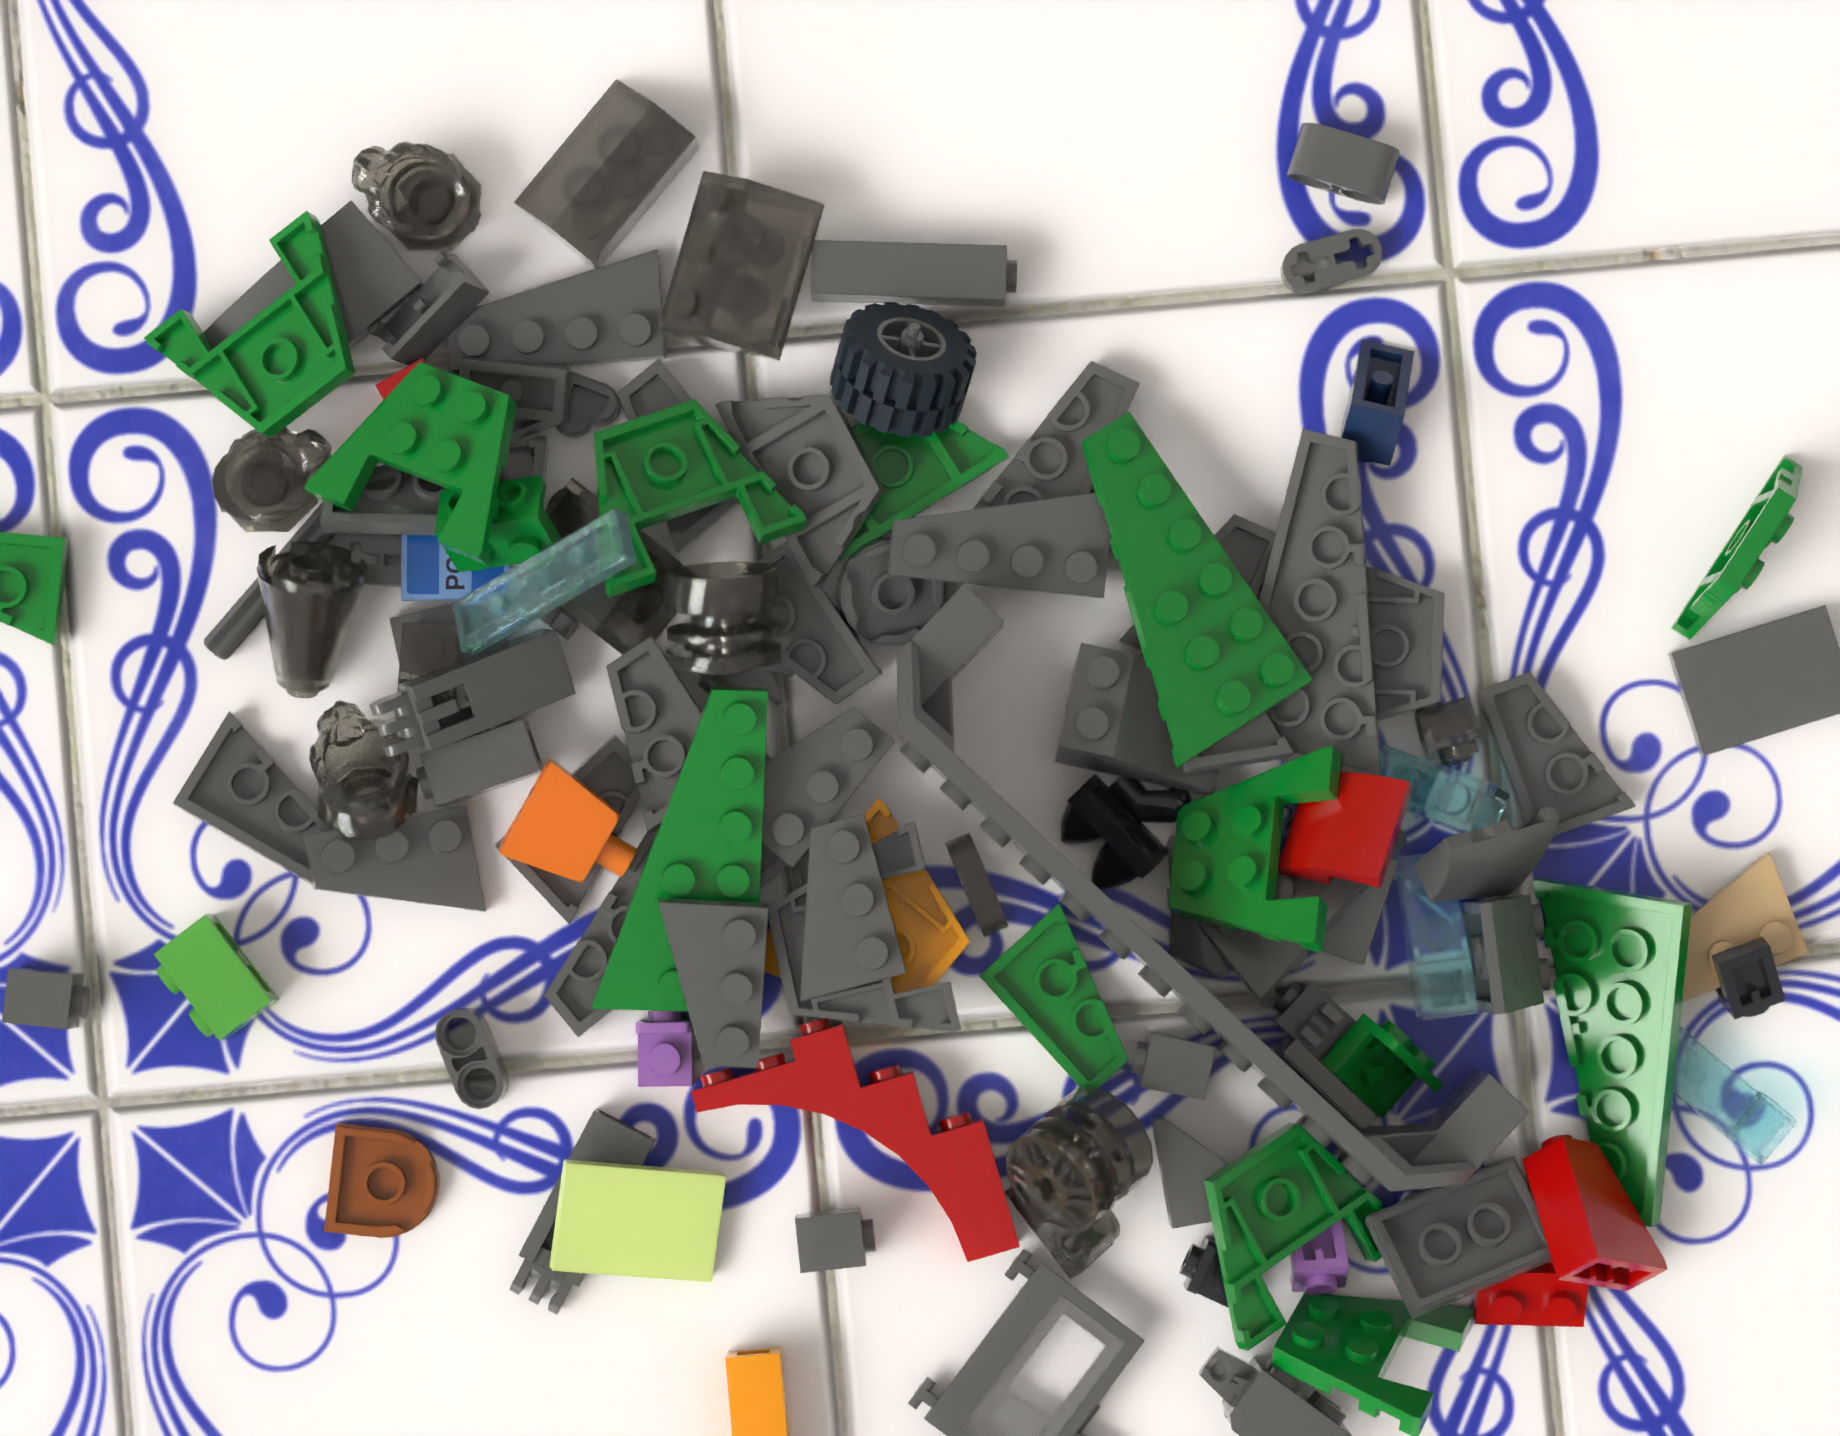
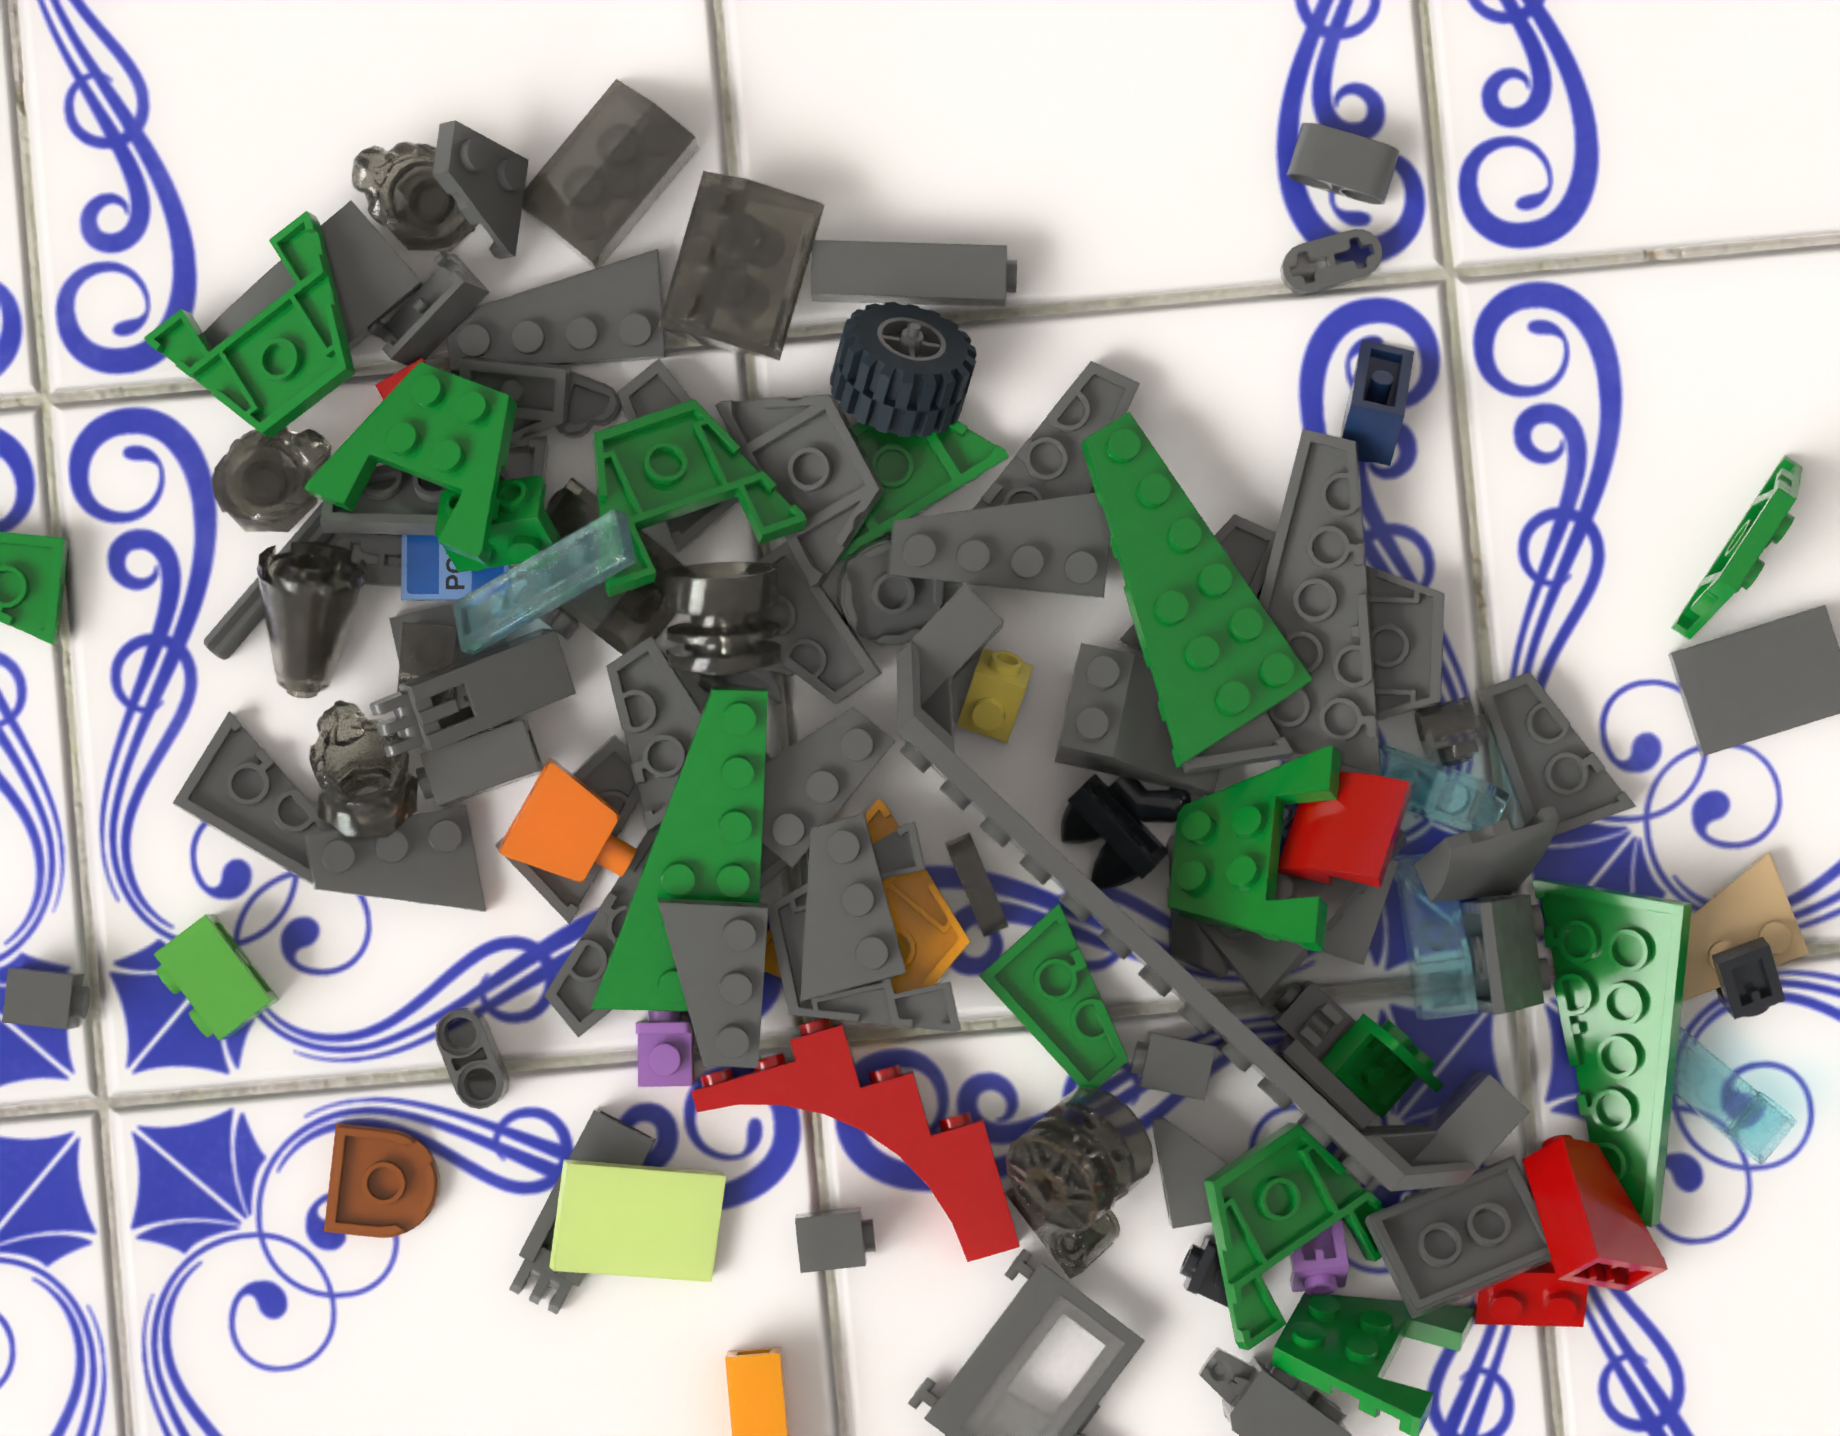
none -> dark grey wing [433,120,529,259]
none -> light yellow bracket [956,649,1033,743]

